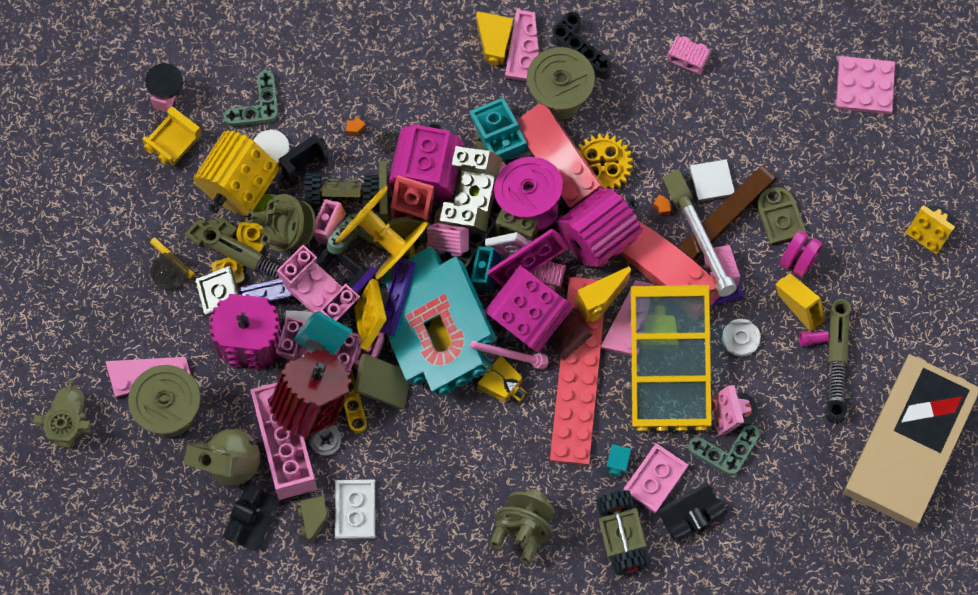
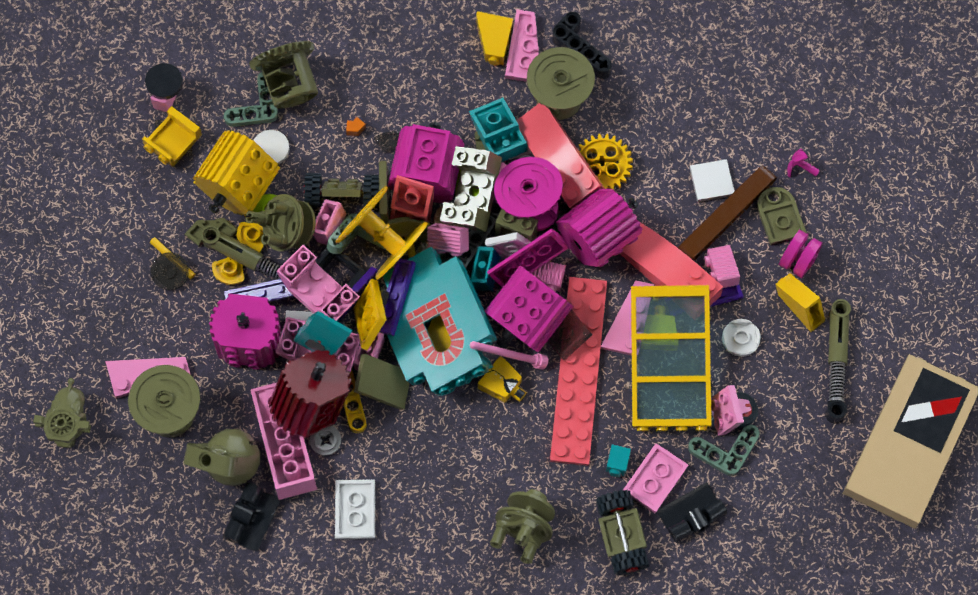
tile [196,266,239,315] -> none
black panel [278,134,329,187] -> none
olive slope [297,496,328,543] -> none
yellow slope [576,267,631,322] -> none
orange piece [653,194,671,216] -> none
flat silver piece [662,168,737,296] -> none
bright pink brick [667,36,711,75] -> none
dark pink pin [799,331,829,347] -> none
bright pink plate [836,56,895,114] -> none
yellow plate [905,205,955,255] -> none
none -> olive piece [249,41,318,109]
none -> dark pink plant [787,149,820,178]

